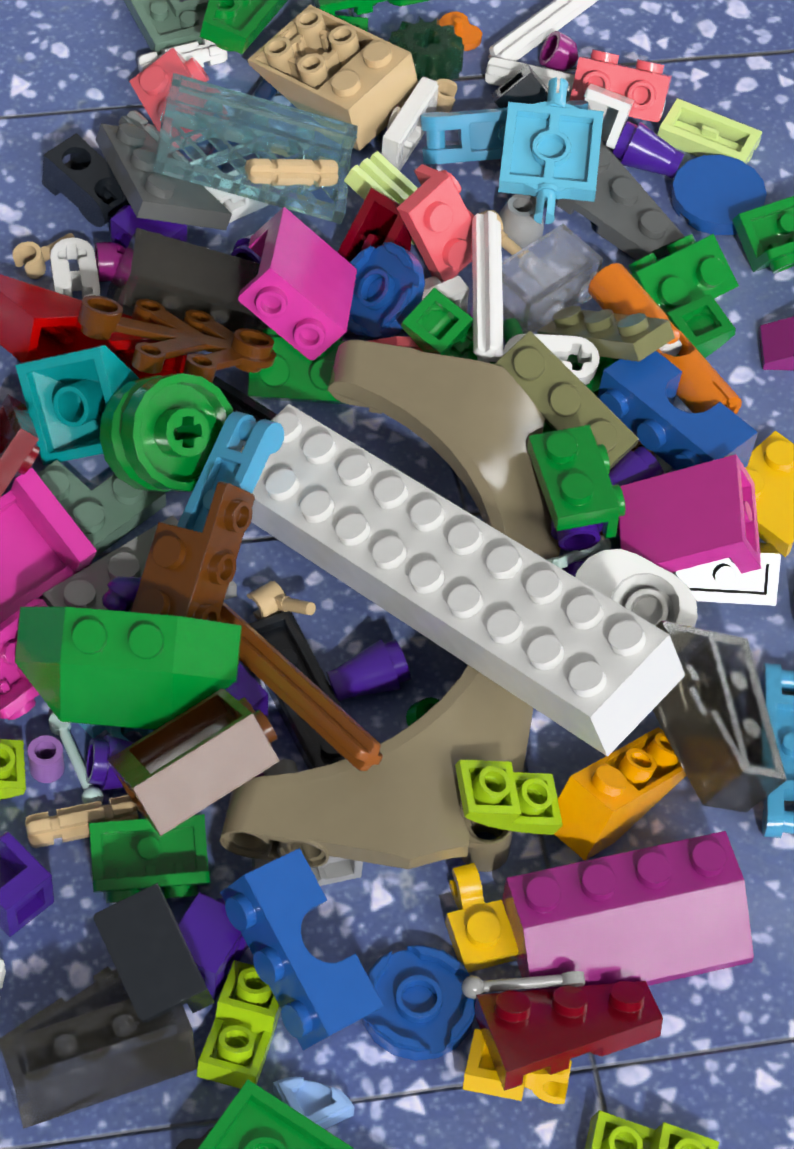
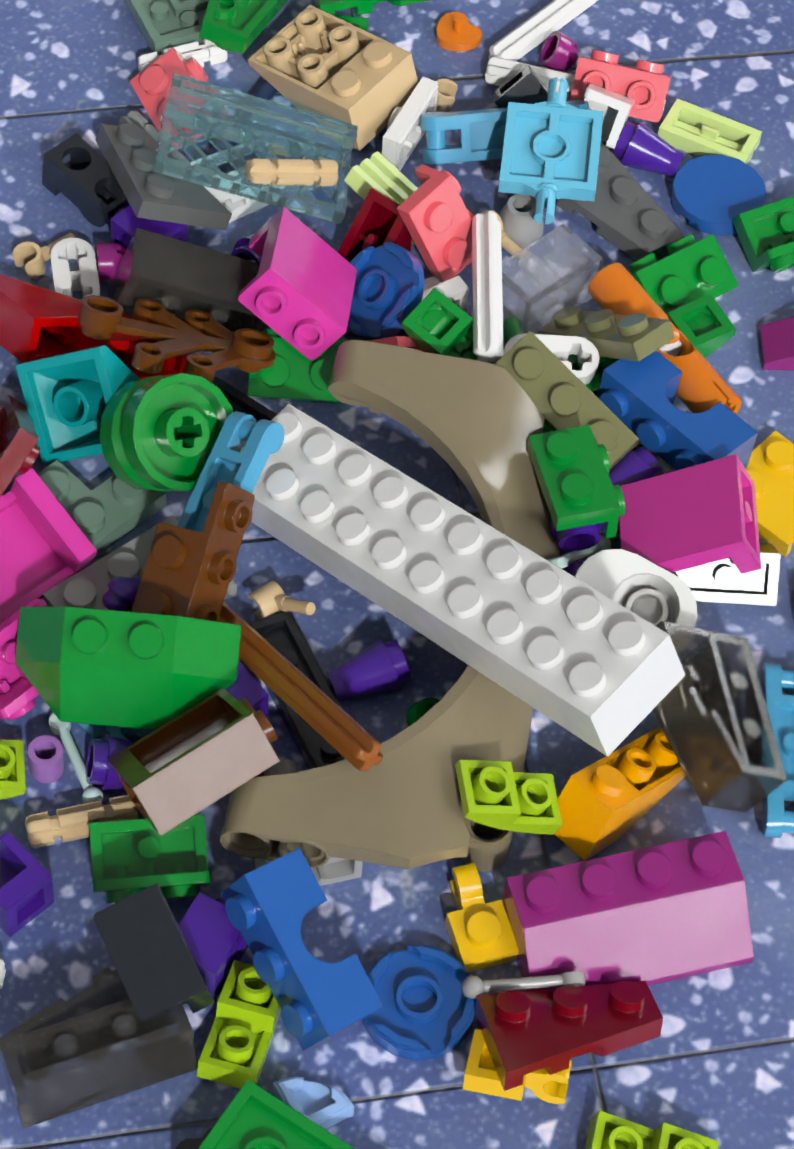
clear green gear [388,16,464,83] -> none

